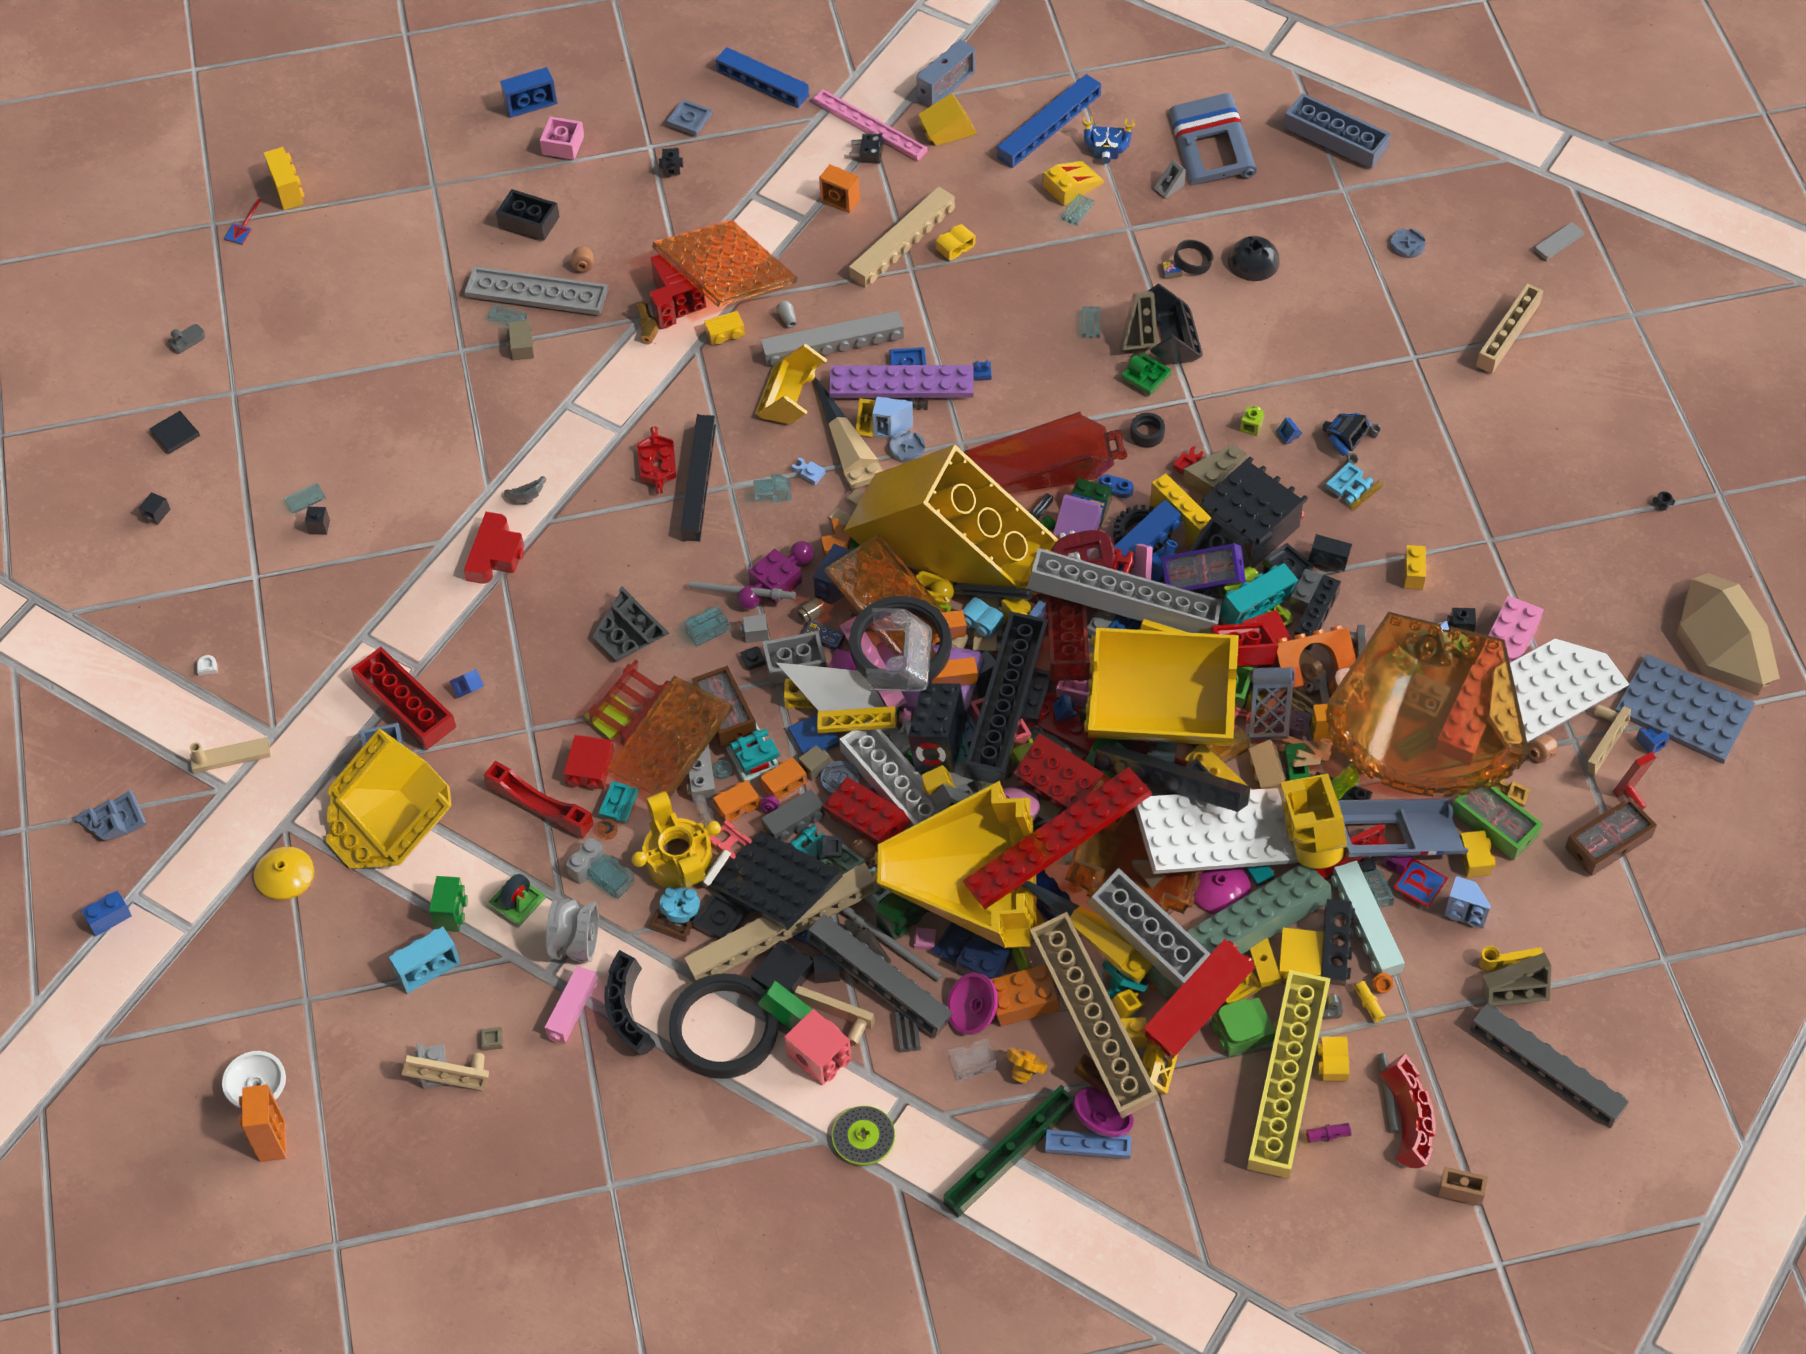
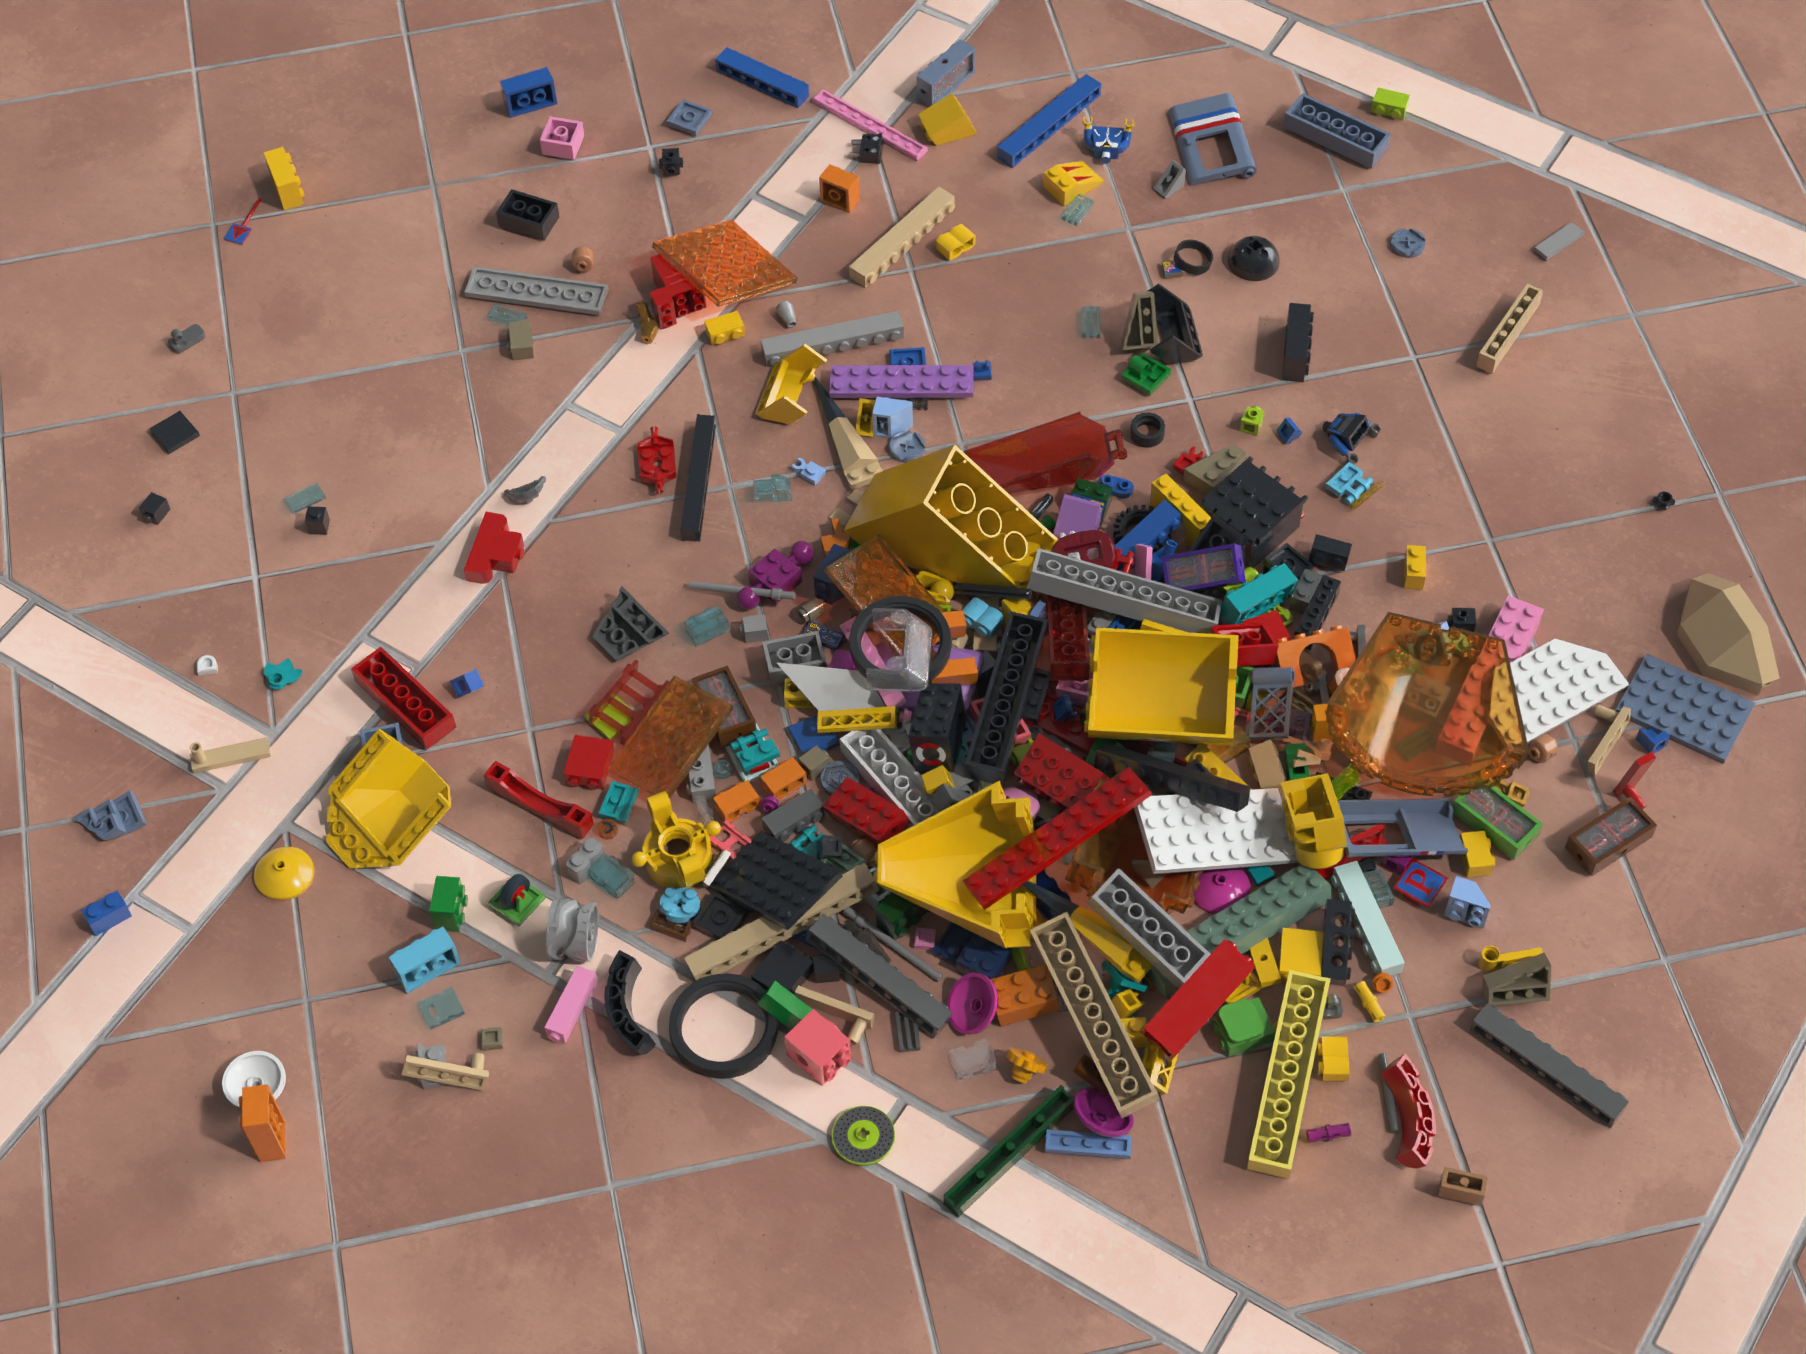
black plate [740,646,765,670] -> none
none -> teal plate [264,658,302,690]
none -> clear light blue piece [418,987,465,1030]
none -> black brick [1282,303,1314,382]
none -> lime brick [1371,87,1410,120]

